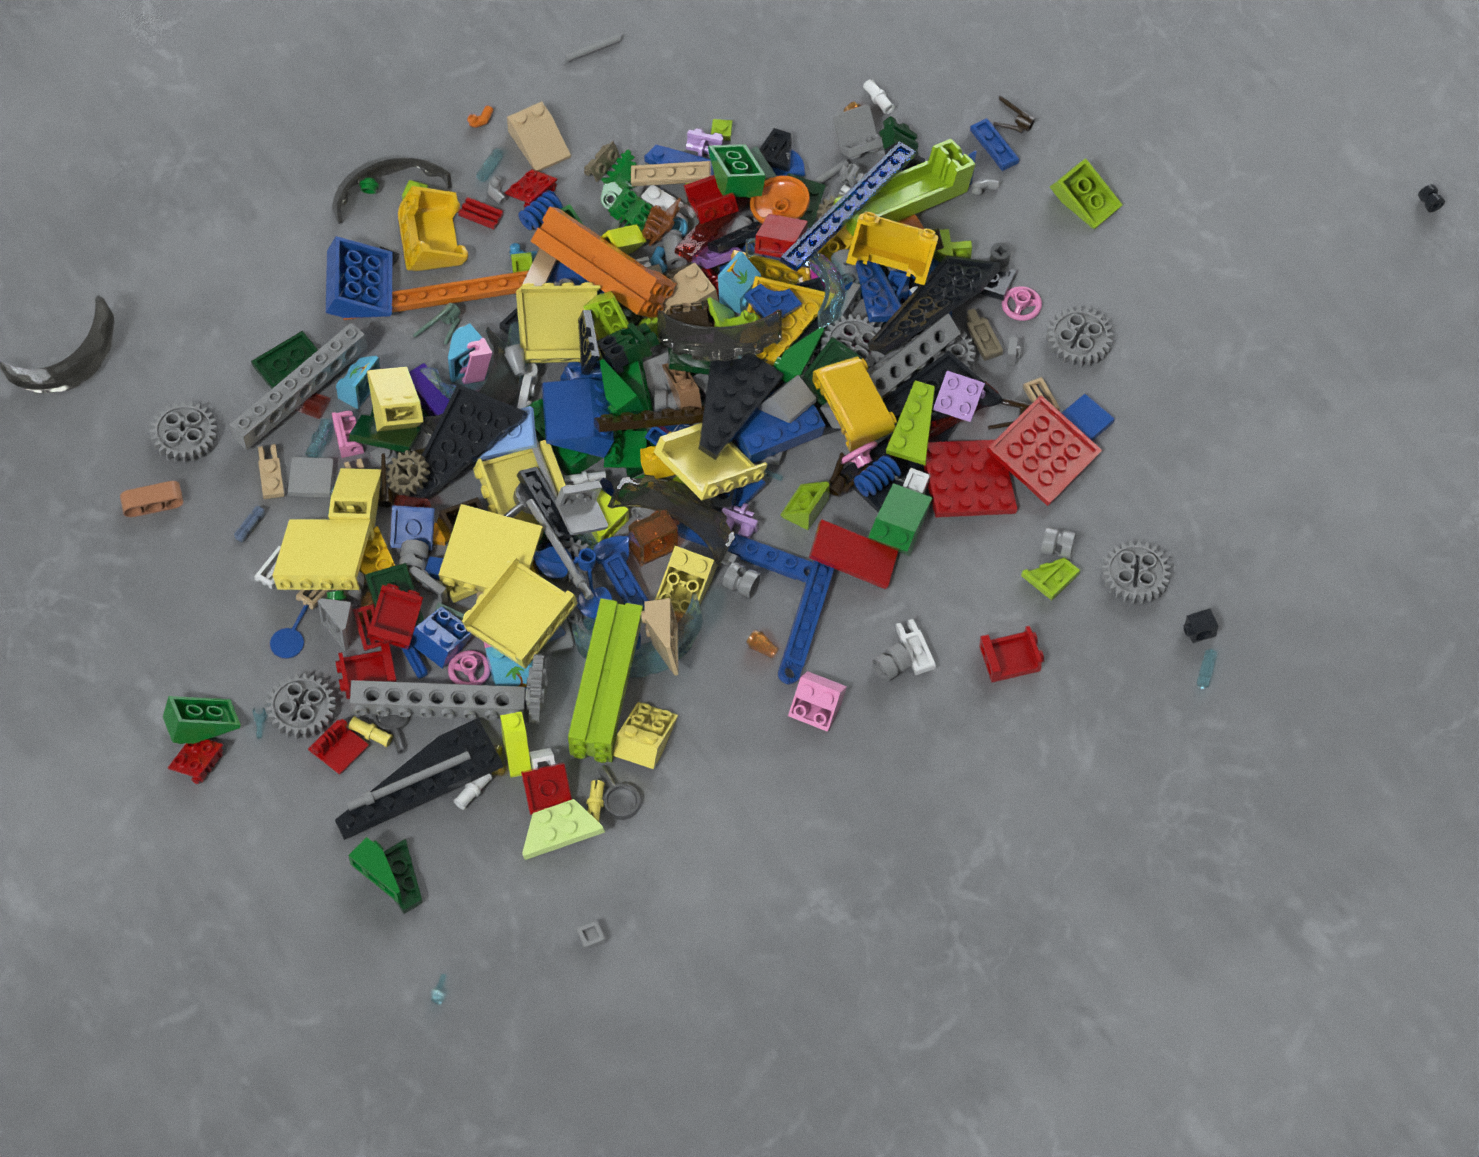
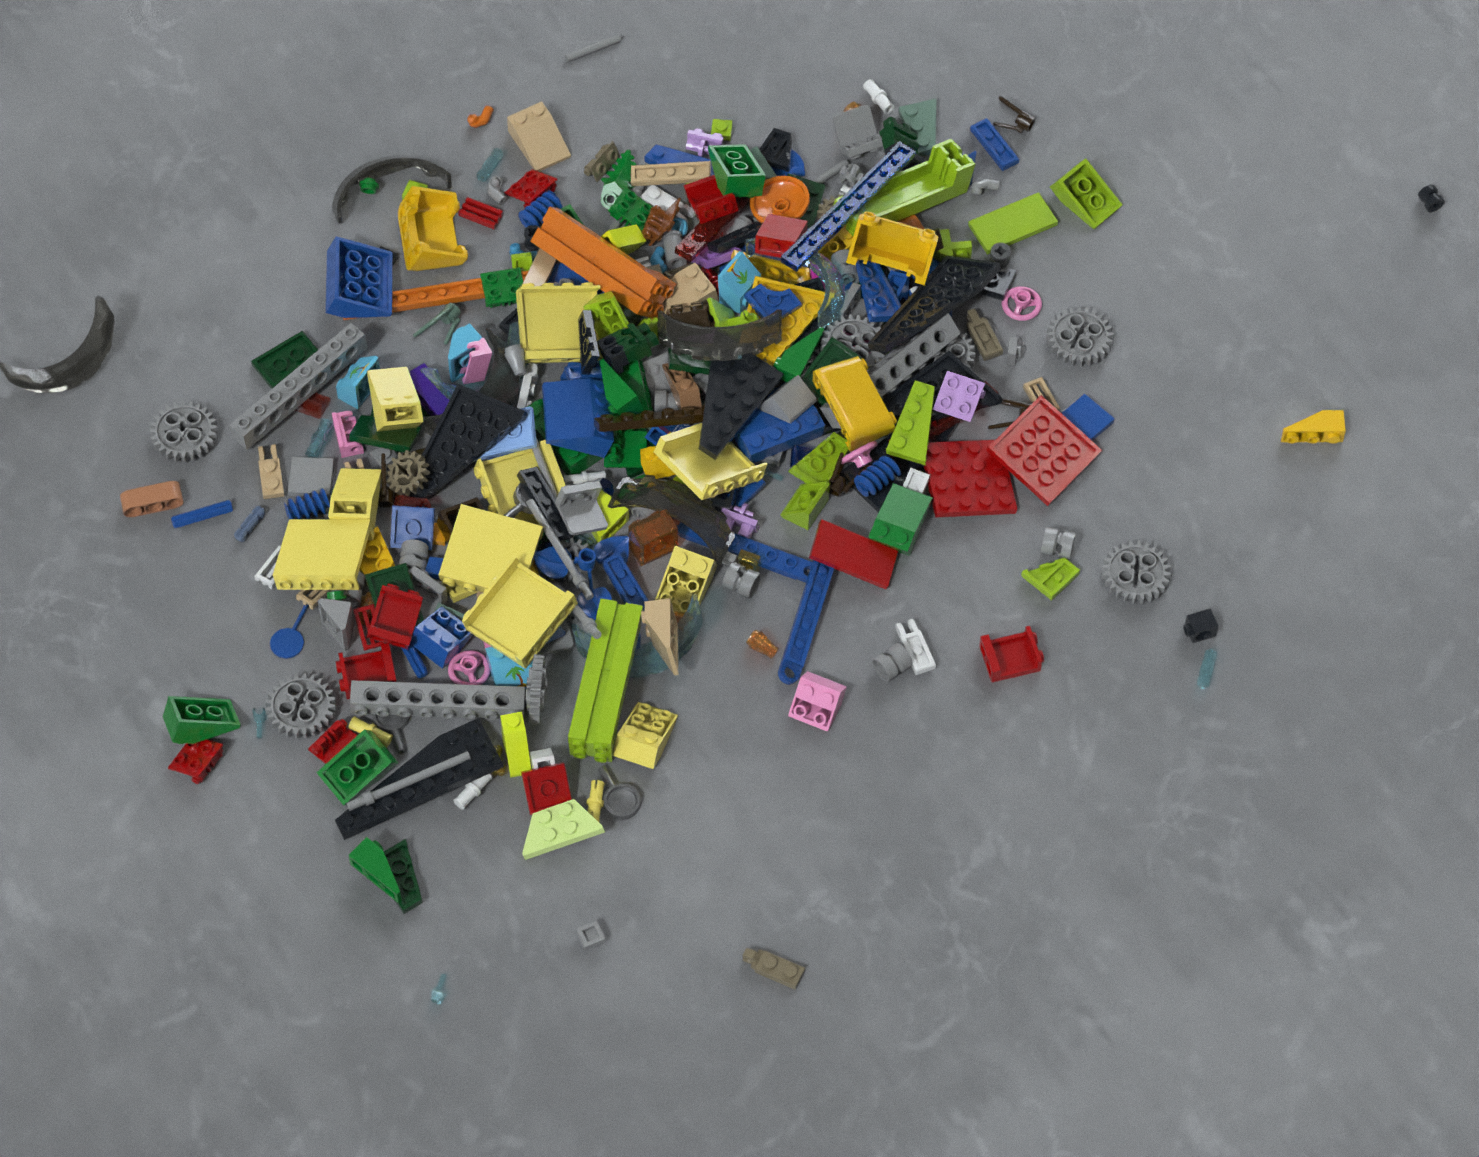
none -> blue axle [171,500,233,528]
none -> blue piece [284,488,330,519]
none -> green slope [316,729,399,806]
none -> green hinge [480,267,523,309]
none -> black bush [524,225,540,251]
none -> light grey bar [547,577,602,639]
none -> clear yellow tile [738,549,761,572]
none -> dark tan hinge [742,948,805,990]
none -> lime wing [788,432,848,484]
none -> clear blue plate [790,445,814,467]
none -> sand green wing [898,99,936,156]
none -> lime tile [968,192,1058,255]
none -> yellow slope [1281,410,1346,444]

